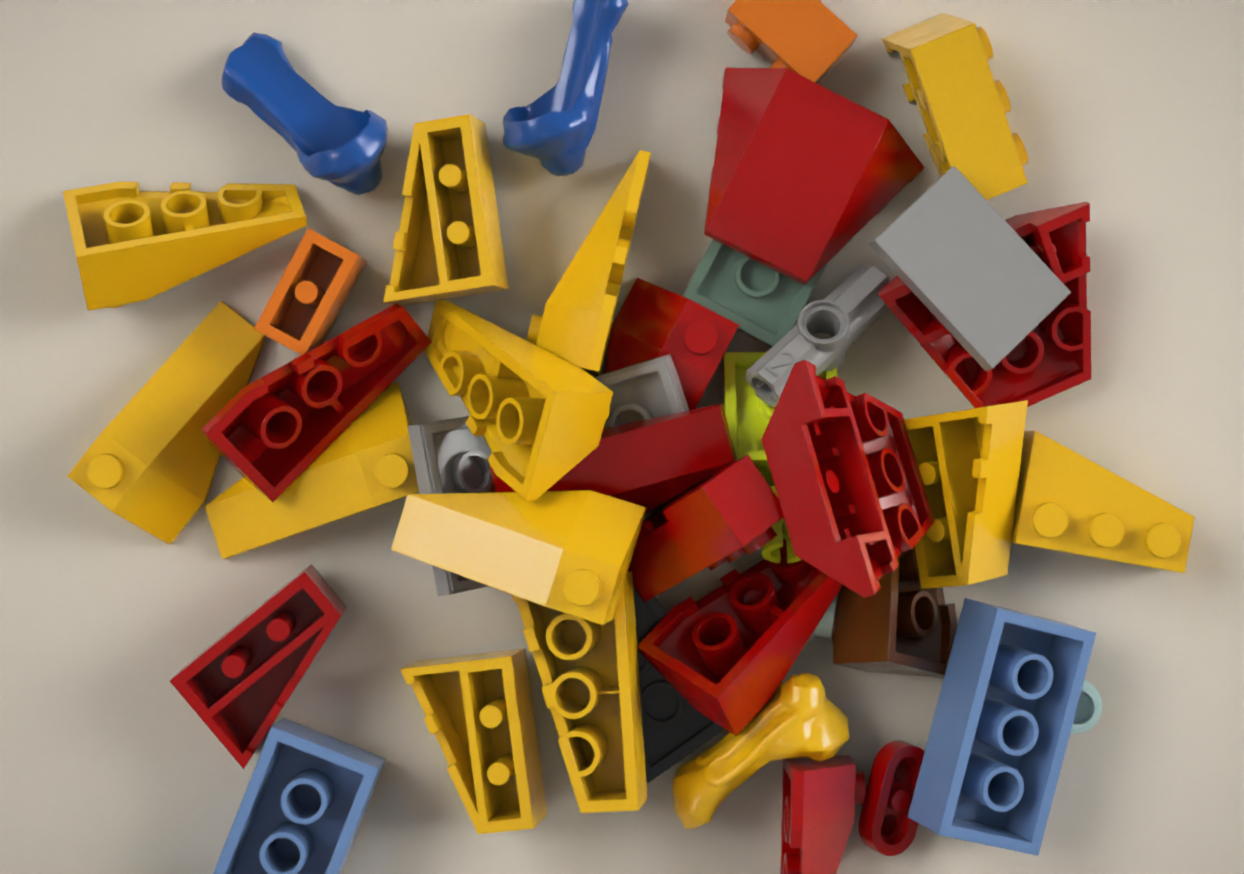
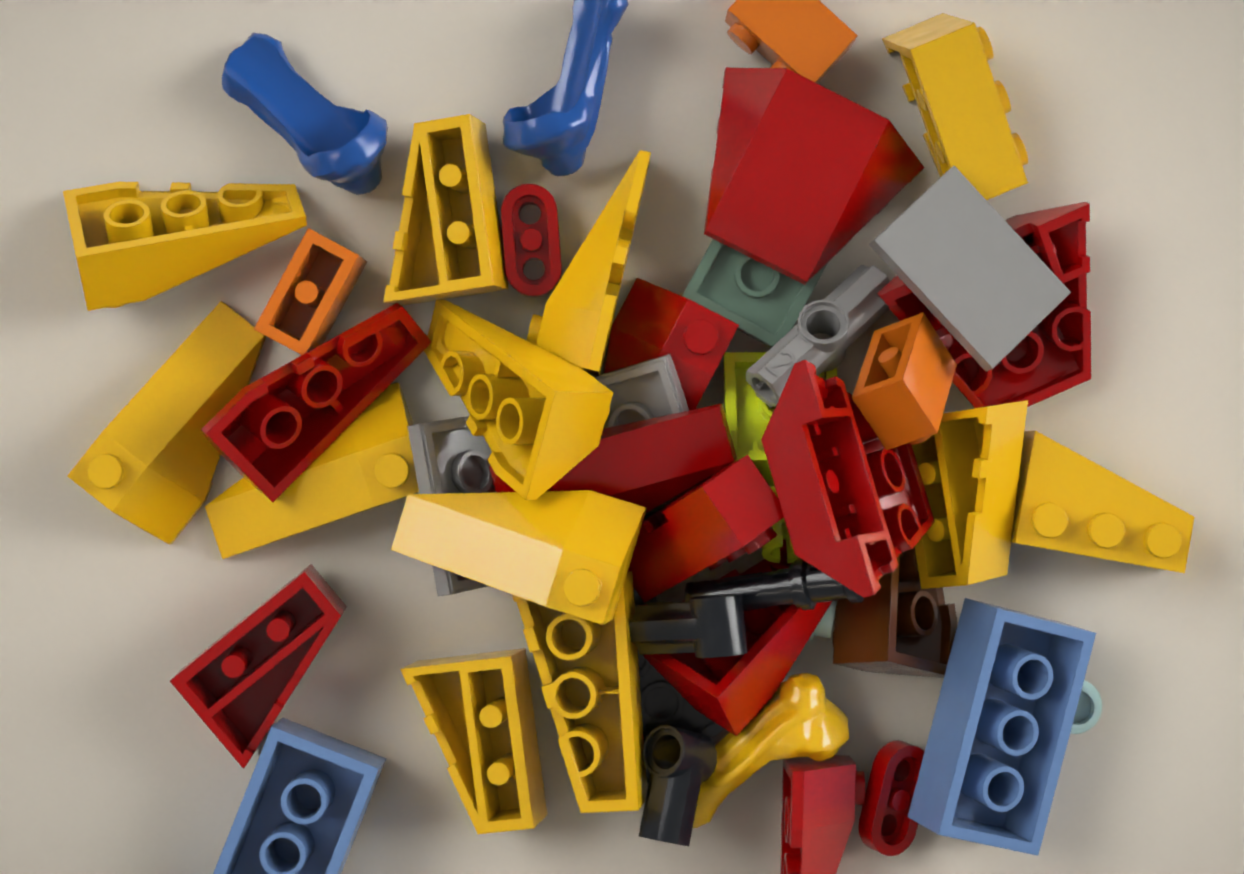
none -> red plate [501,184,562,298]
none -> black piece [629,593,748,658]
none -> black piece [639,725,717,847]
none -> black pin [685,558,864,611]
none -> orange brick [852,312,957,450]

